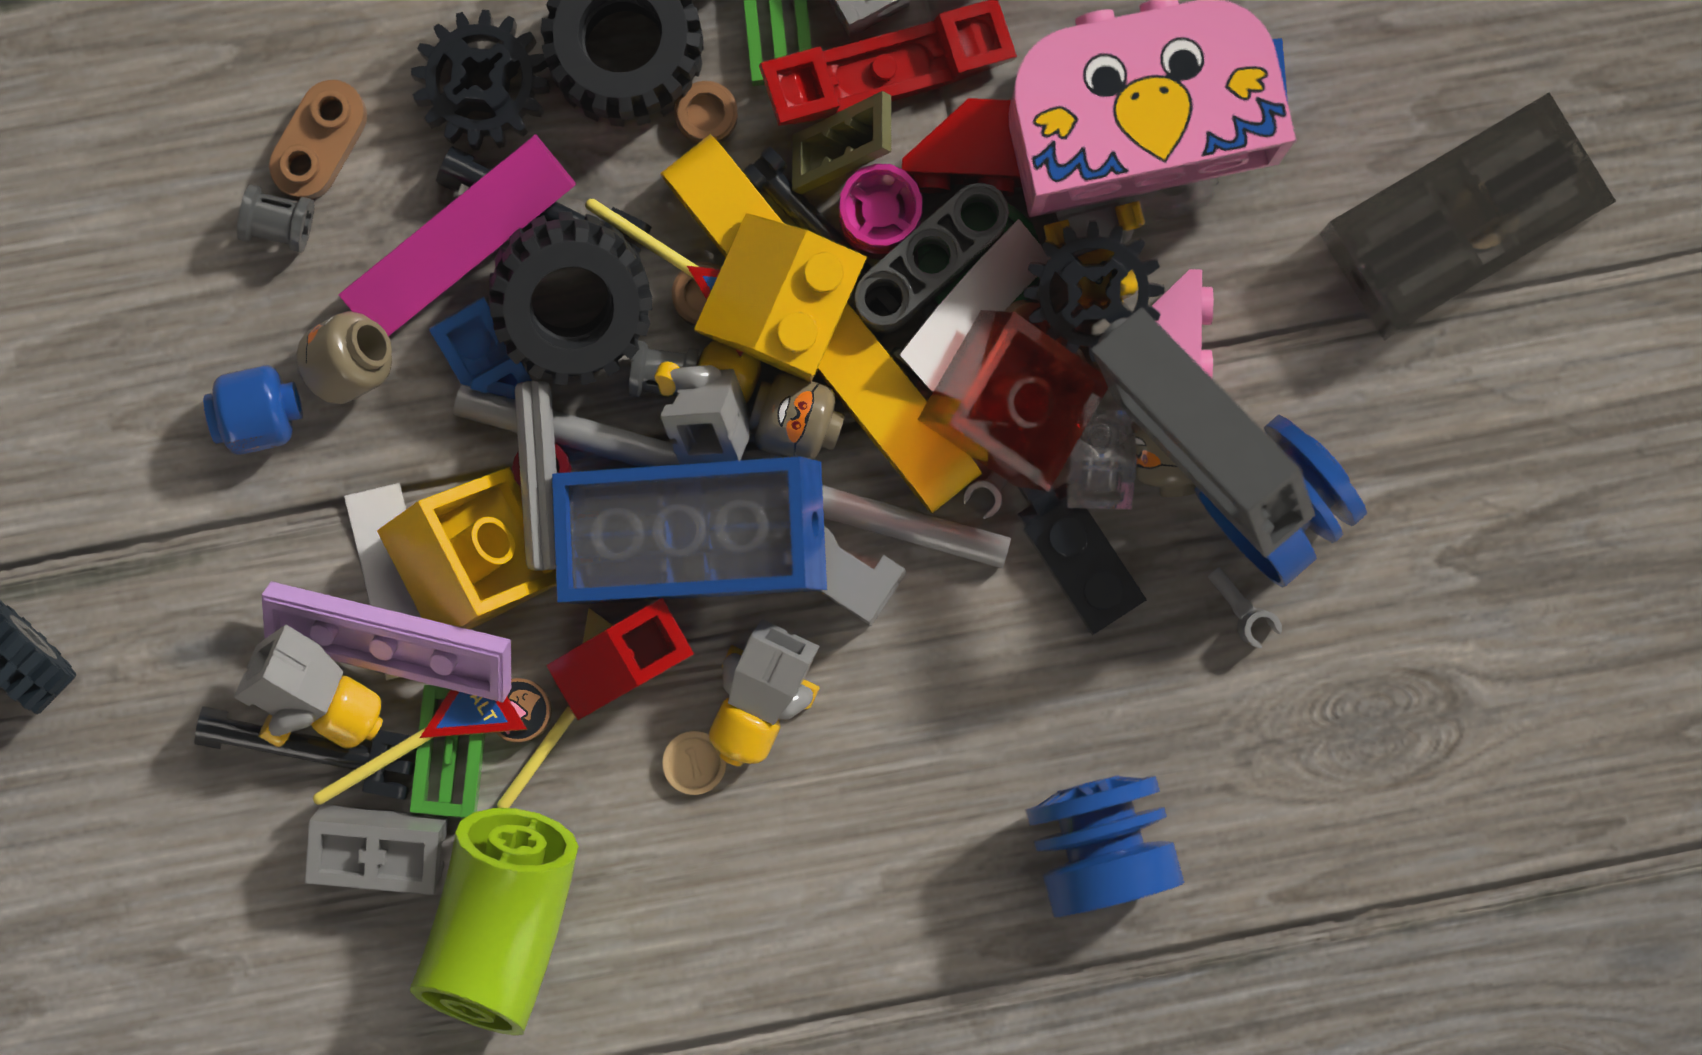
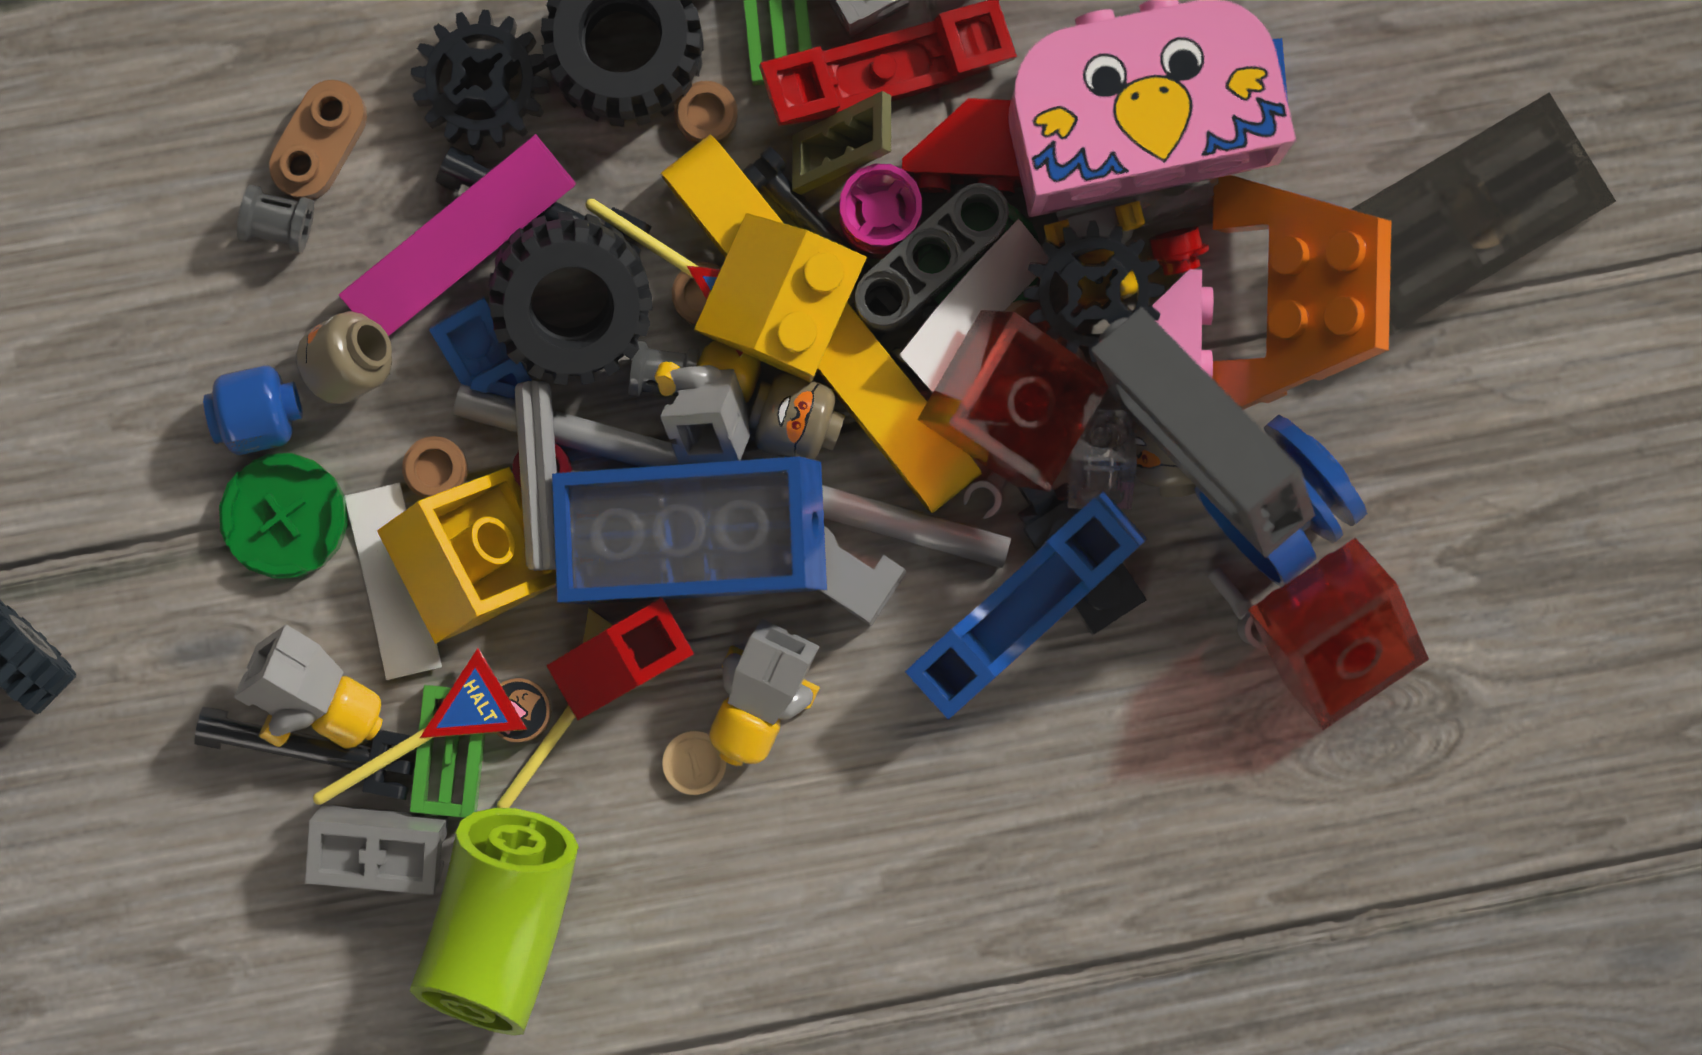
lavender tile [261,581,511,702] -> none
blue wheel [1025,775,1184,917] -> none
none -> green tile [219,453,348,579]
none -> medium nougat tile [402,436,468,499]
none -> blue arch [905,492,1148,720]
none -> red plate [1147,227,1209,275]
none -> orange wing [1212,175,1391,410]
none -> clear red brick [1248,537,1429,731]

